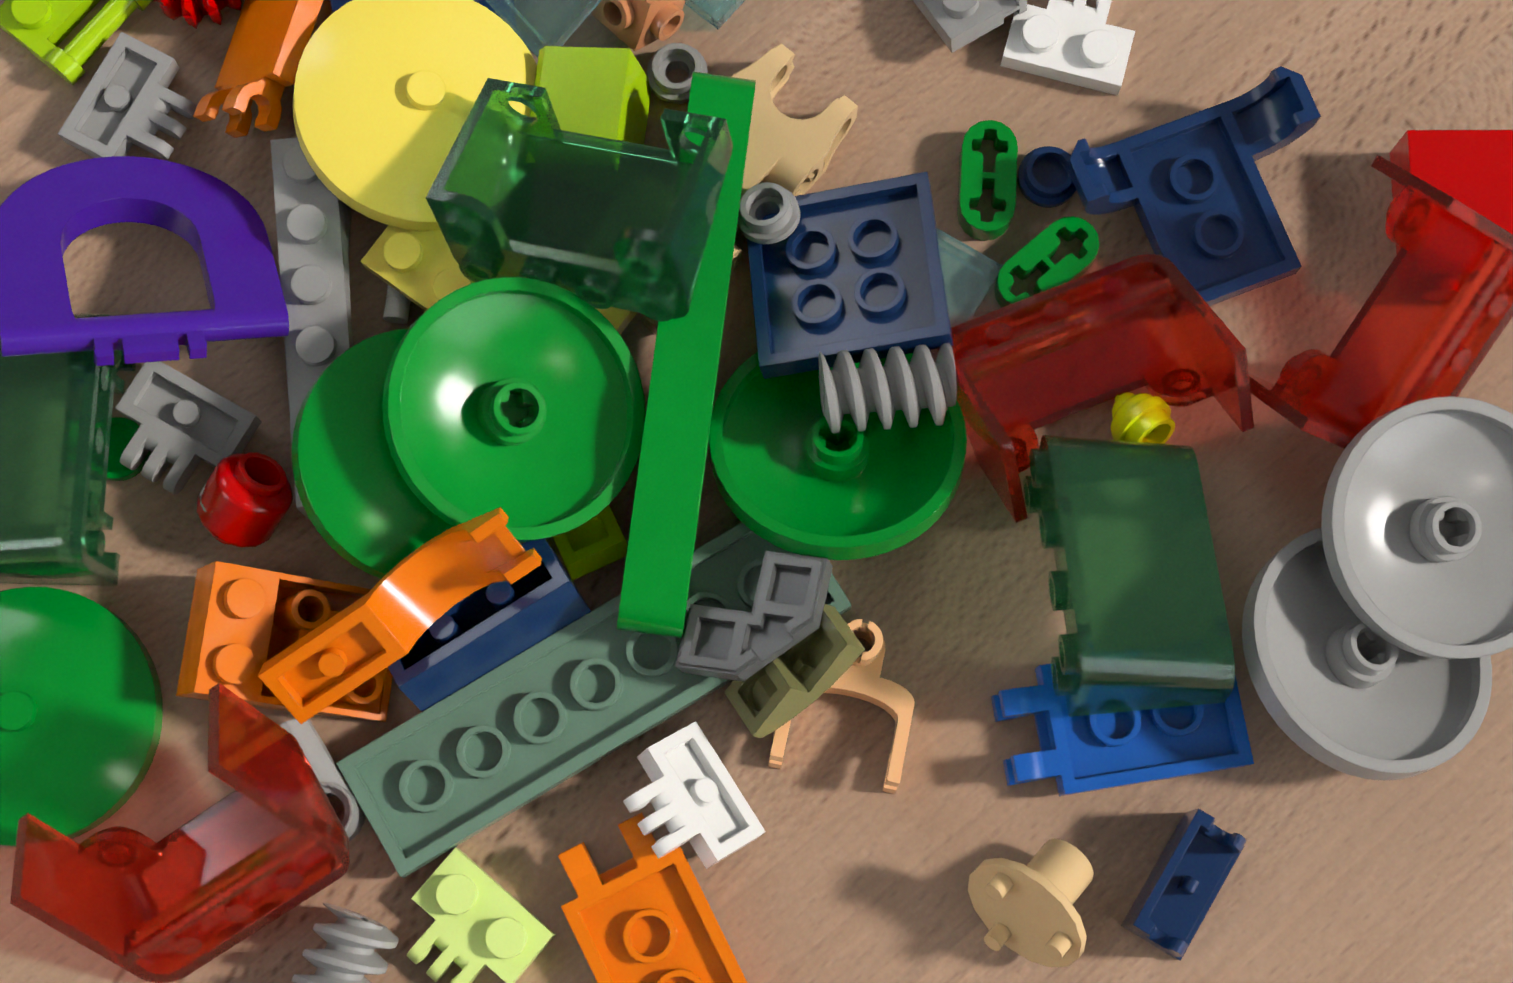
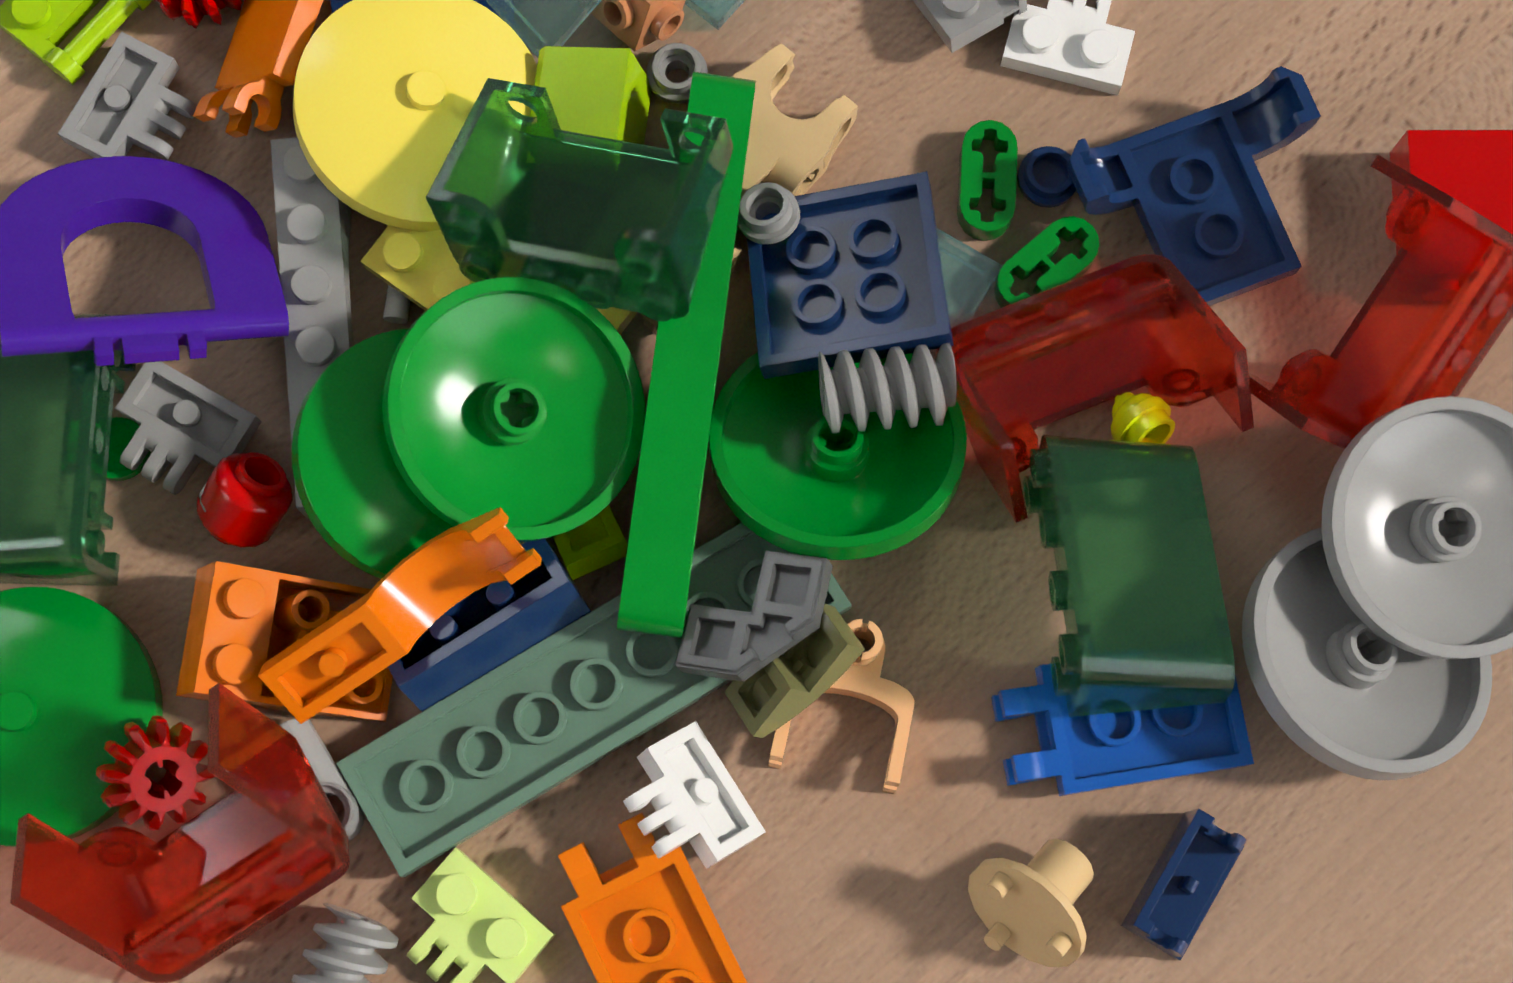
none -> red gear [96,716,215,831]

